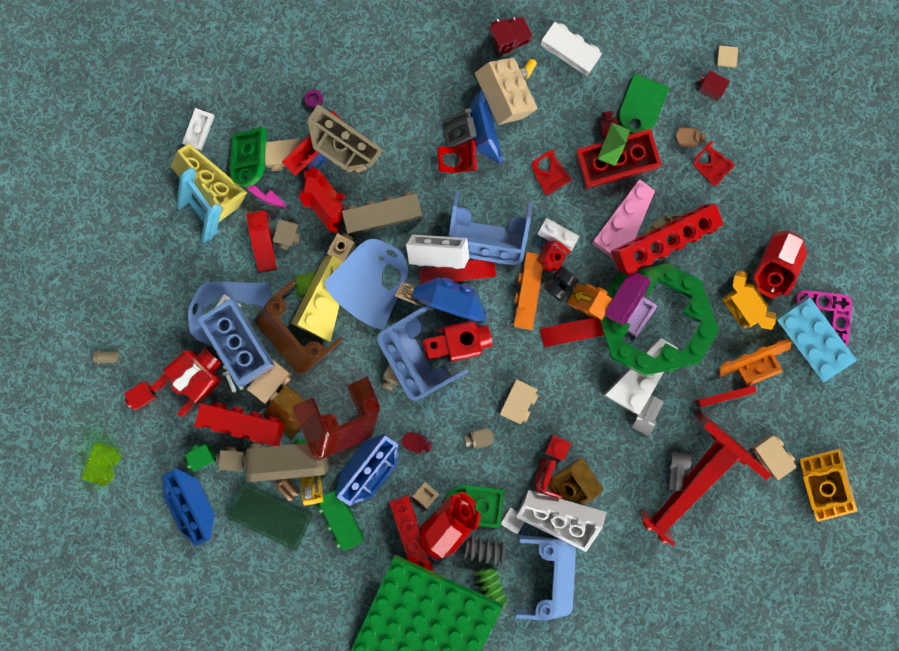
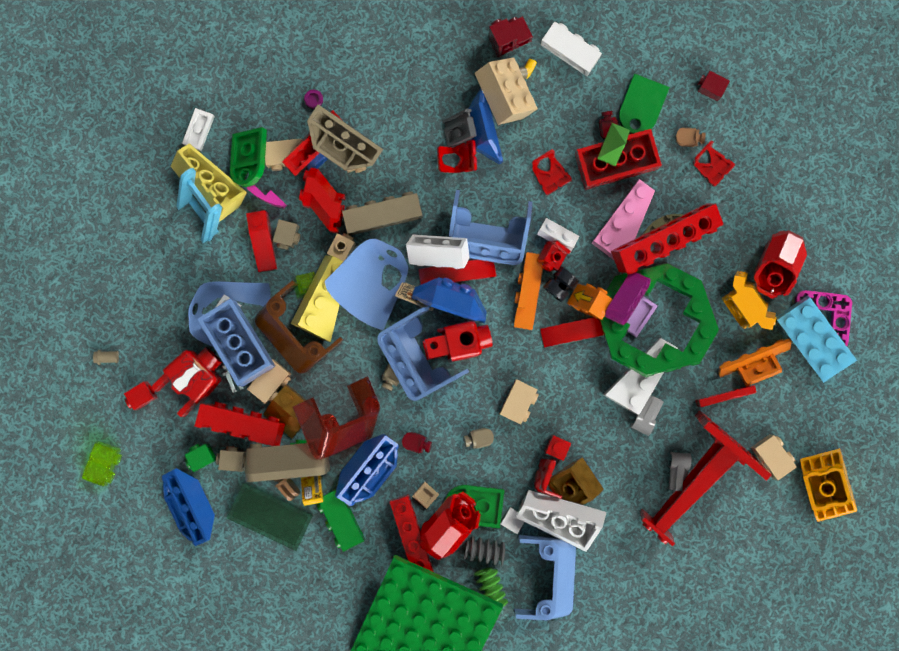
tan tile [717,46,738,67] -> none

